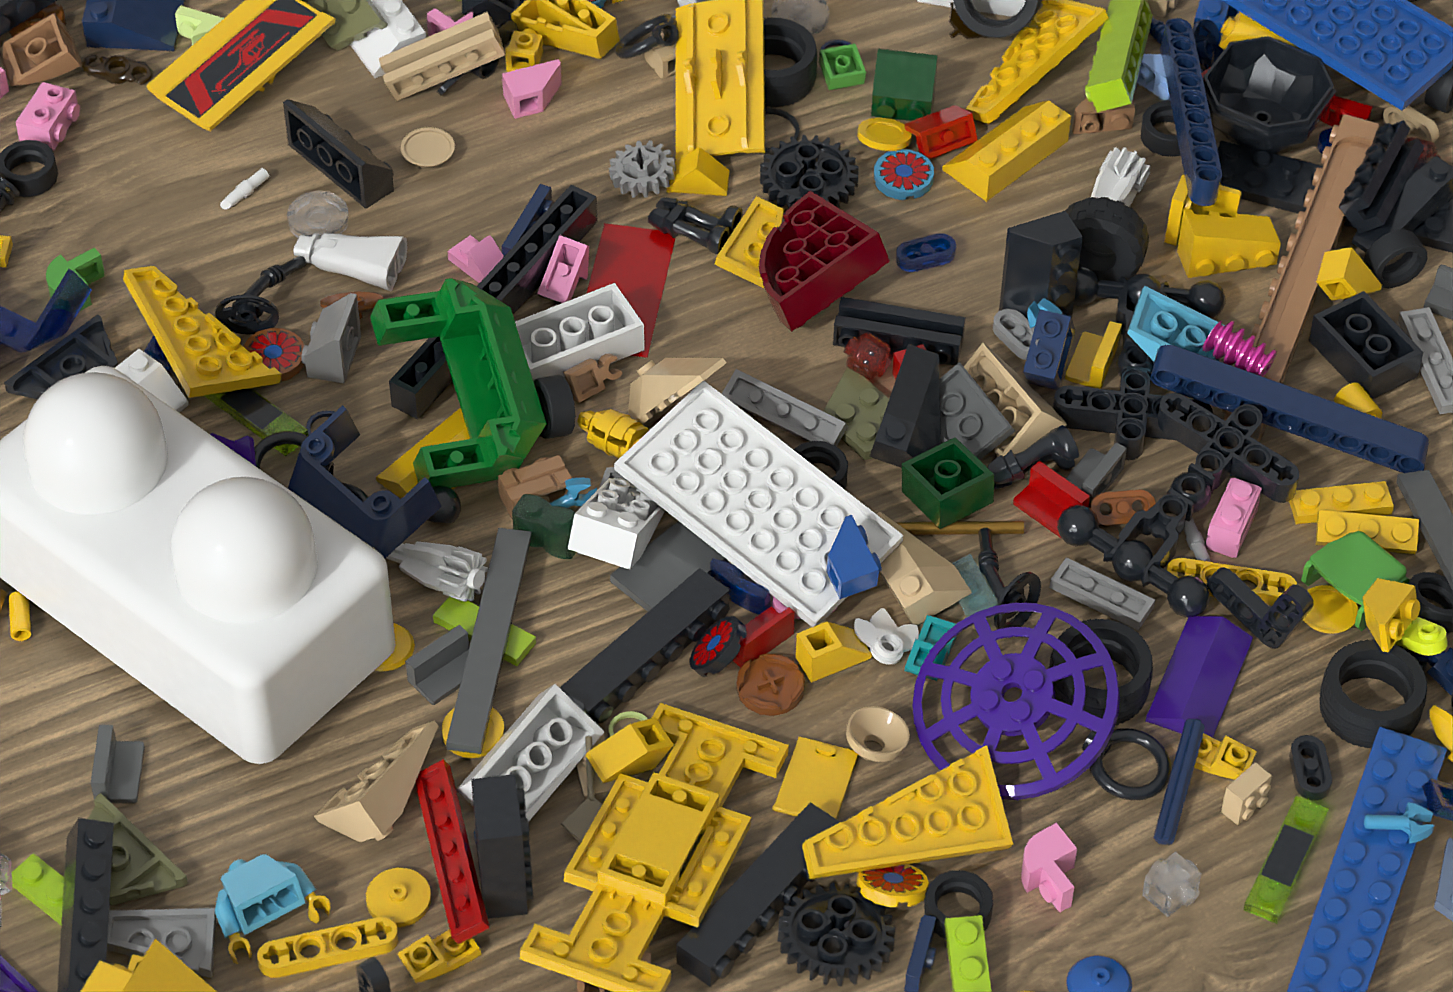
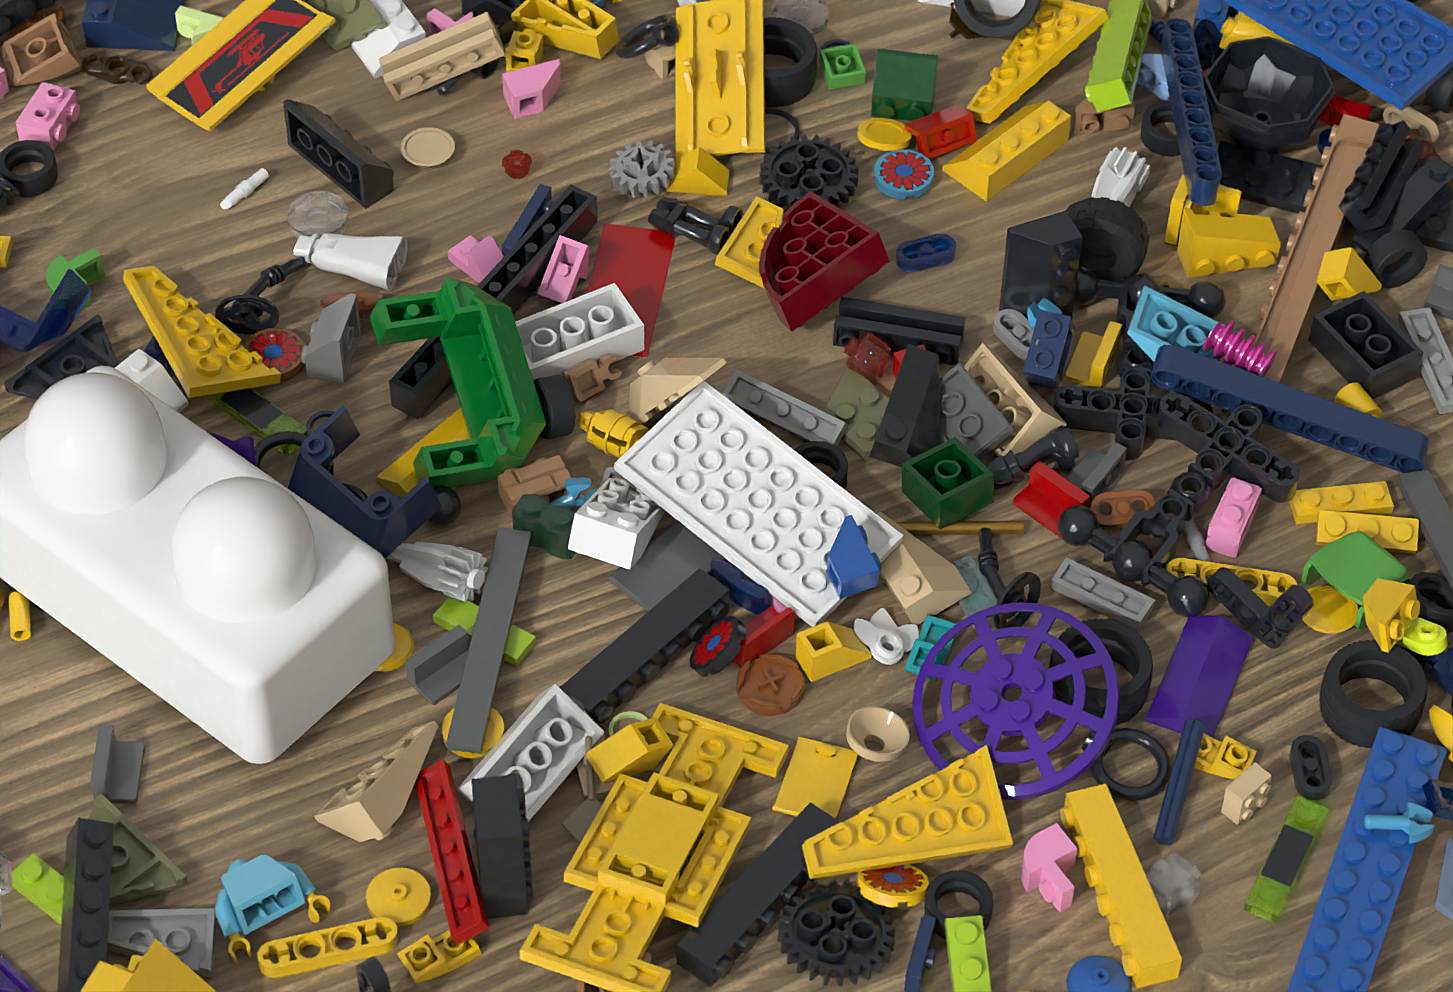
none -> clear red plate [502,150,532,179]
none -> yellow brick [1060,784,1182,988]

